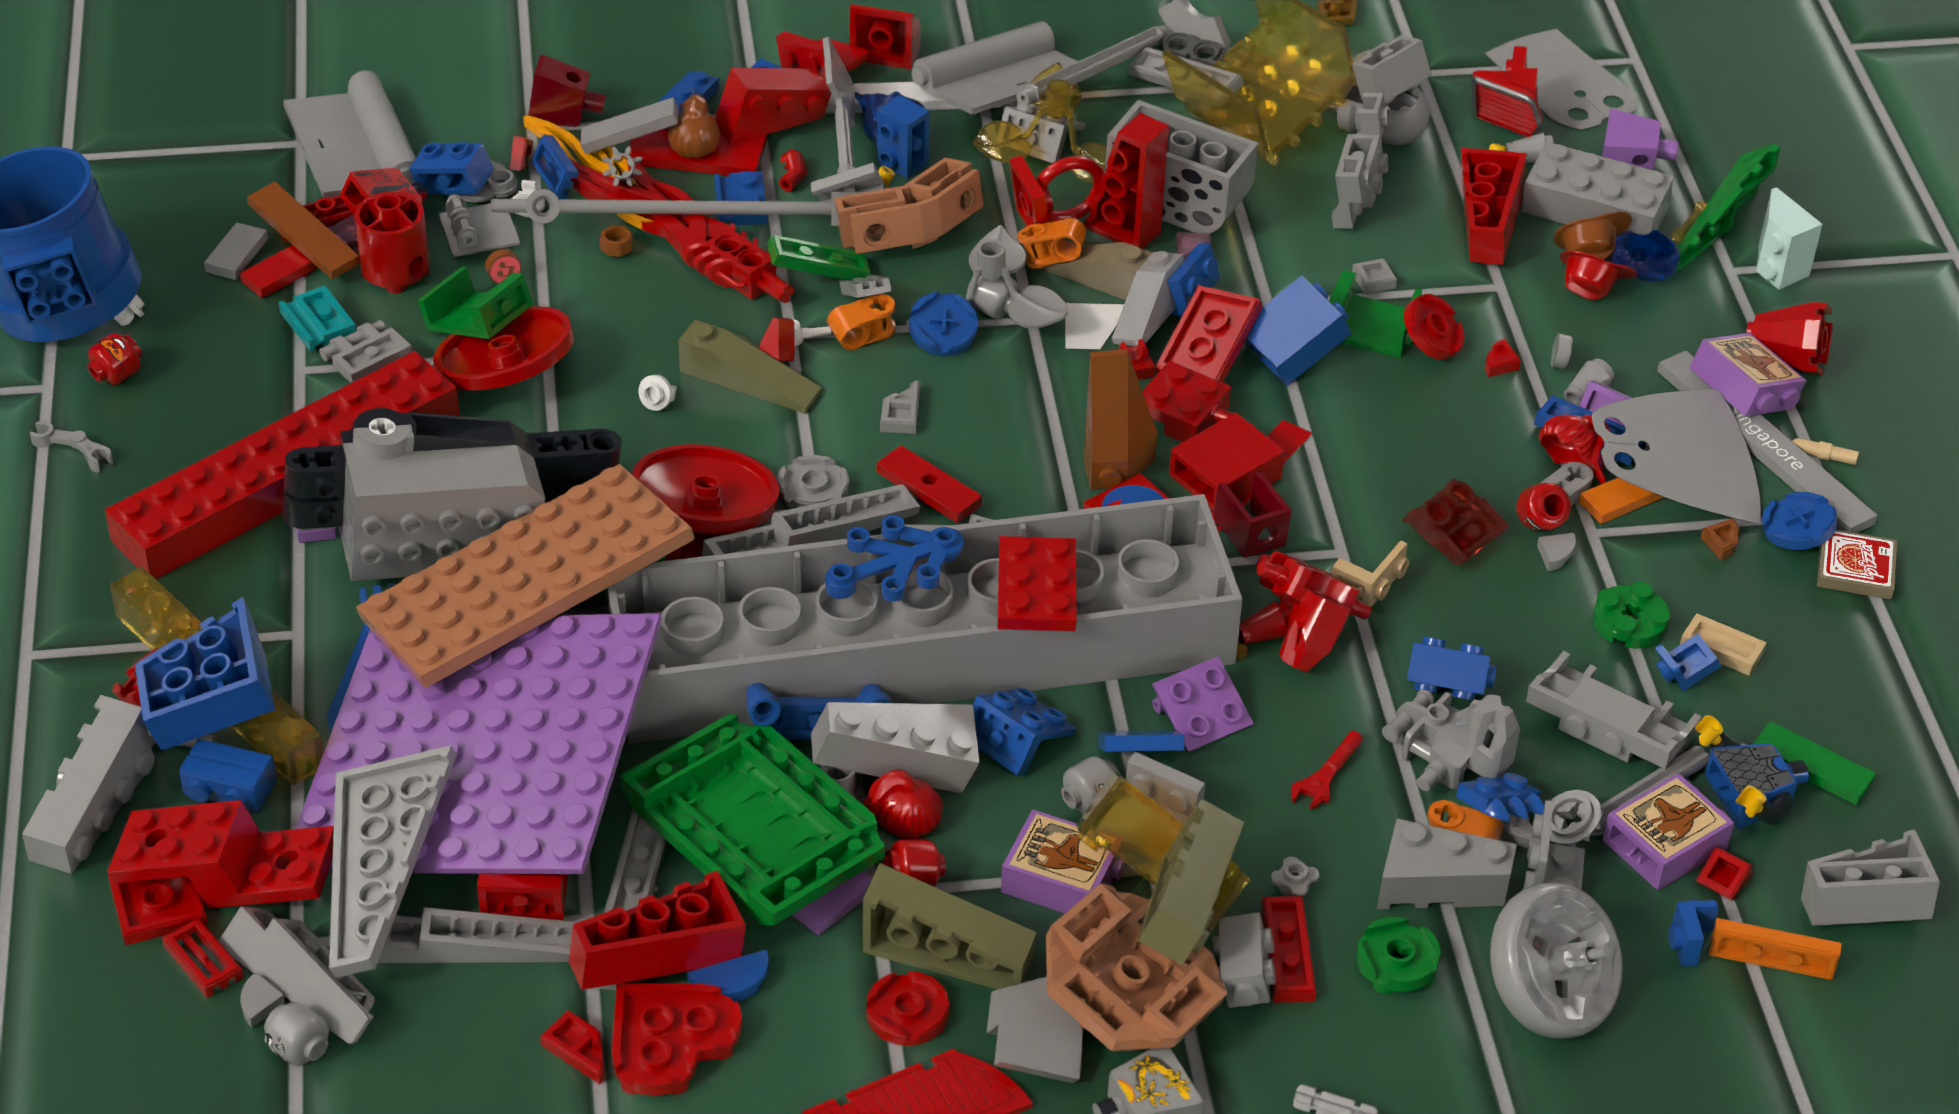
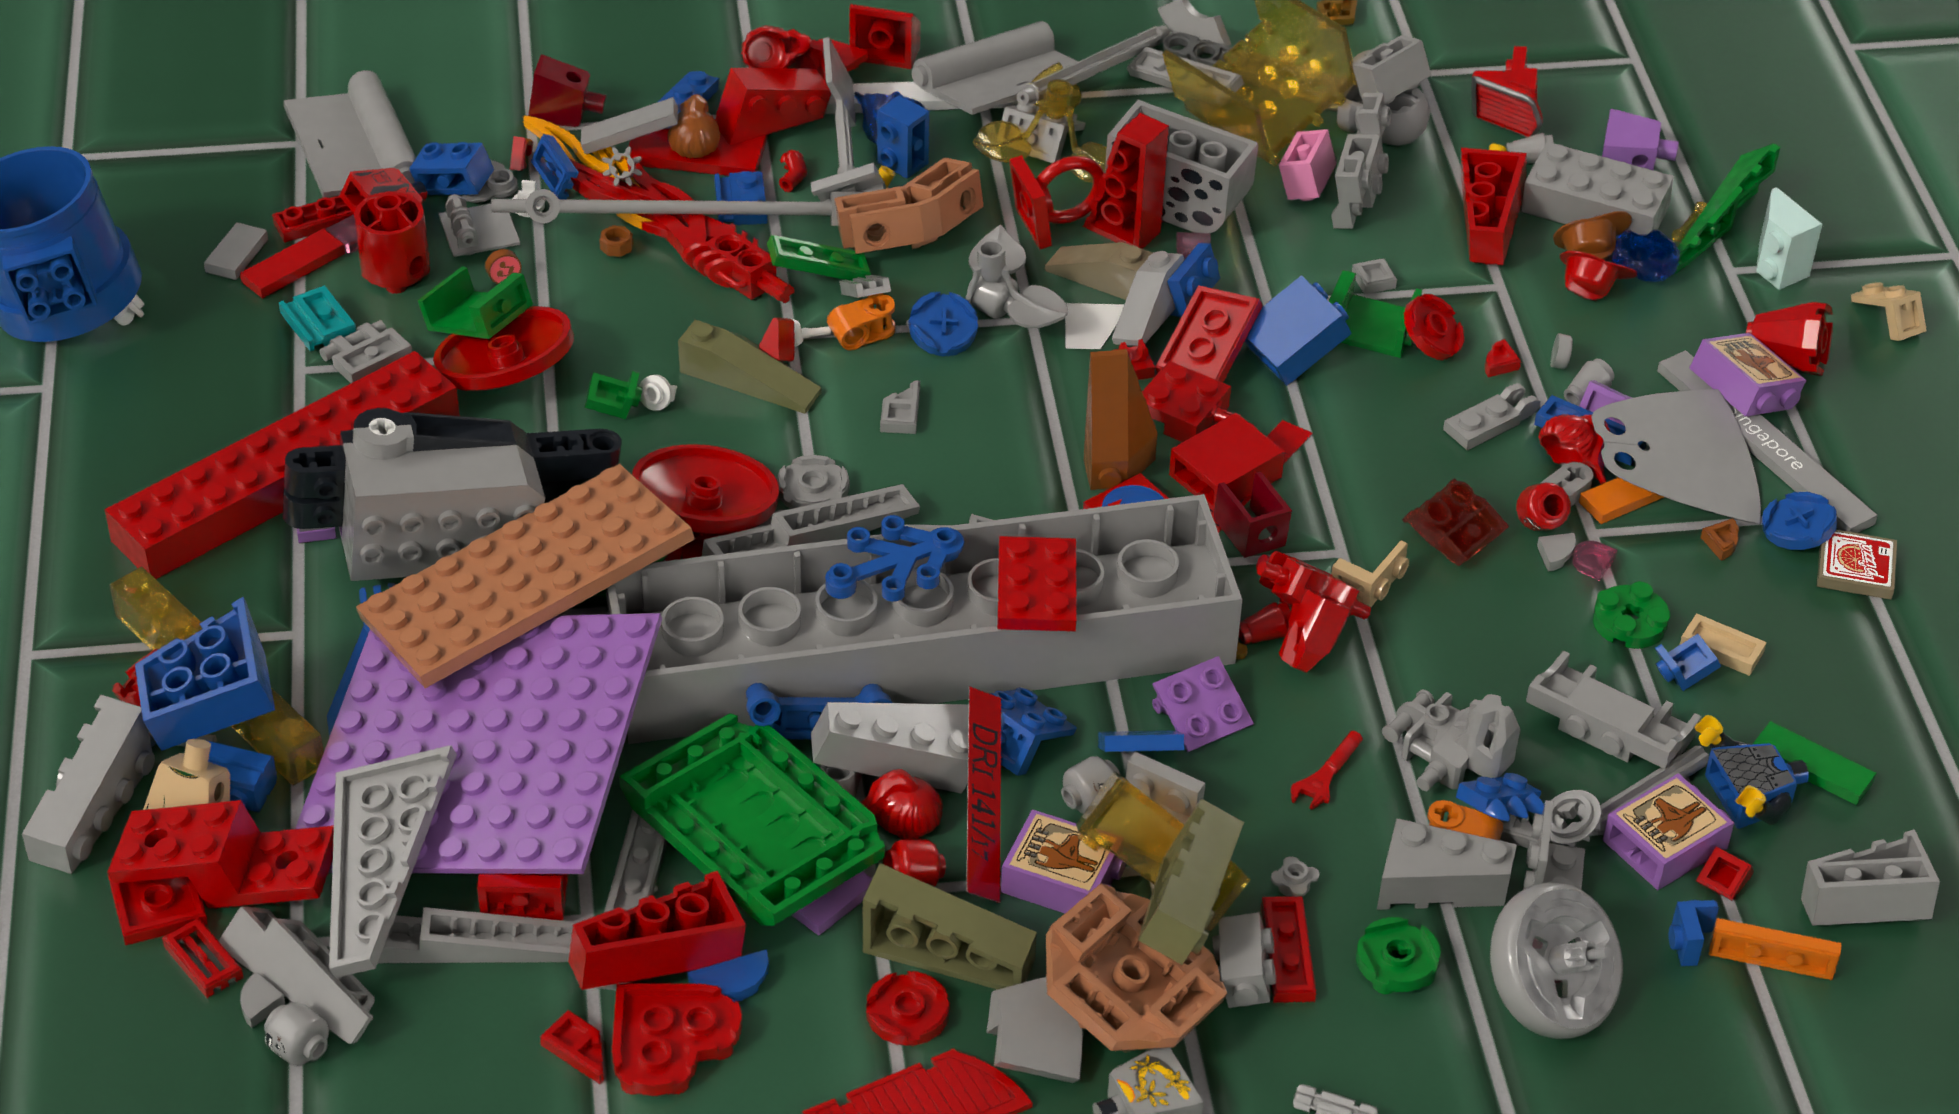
light grey piece [30,421,113,473] -> none
red head [87,333,143,386] -> none
dark orange tile [247,181,360,280] -> none
red tile [876,445,982,524] -> none
orange piece [1017,218,1086,269] -> none
blue brick [1407,636,1497,700] -> none
light grey piece [1485,29,1636,130] -> none
tan piece [1792,438,1859,465] -> none
none -> tan torso [143,739,230,810]
none -> green bracket [584,371,643,419]
none -> red hair [741,25,812,68]
none -> red sticker [966,686,1001,903]
none -> bright pink brick [1279,129,1337,201]
none -> light grey hinge [1443,383,1540,450]
none -> clear pink tile [1572,541,1617,581]
none -> tan bracket [1851,282,1927,341]

